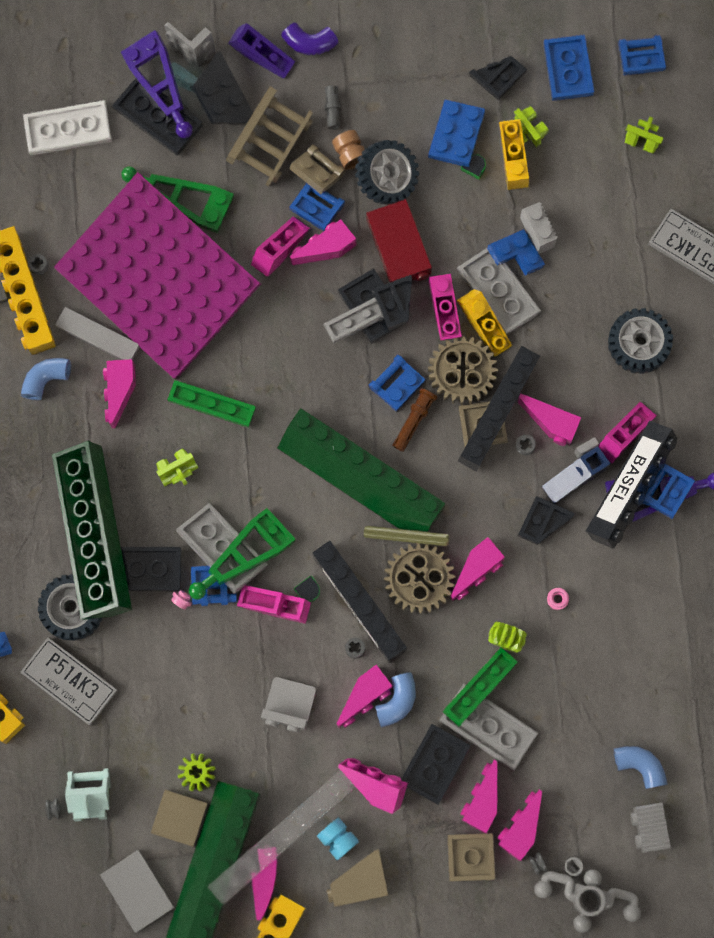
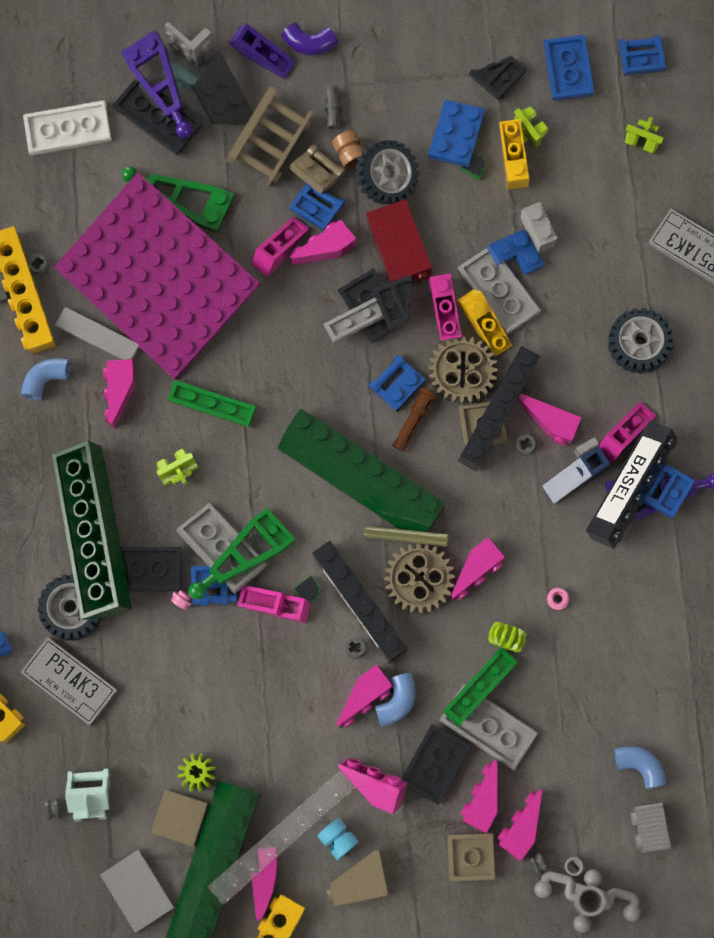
light grey bracket [261,677,316,733] -> none
black wing [518,496,575,545] -> none

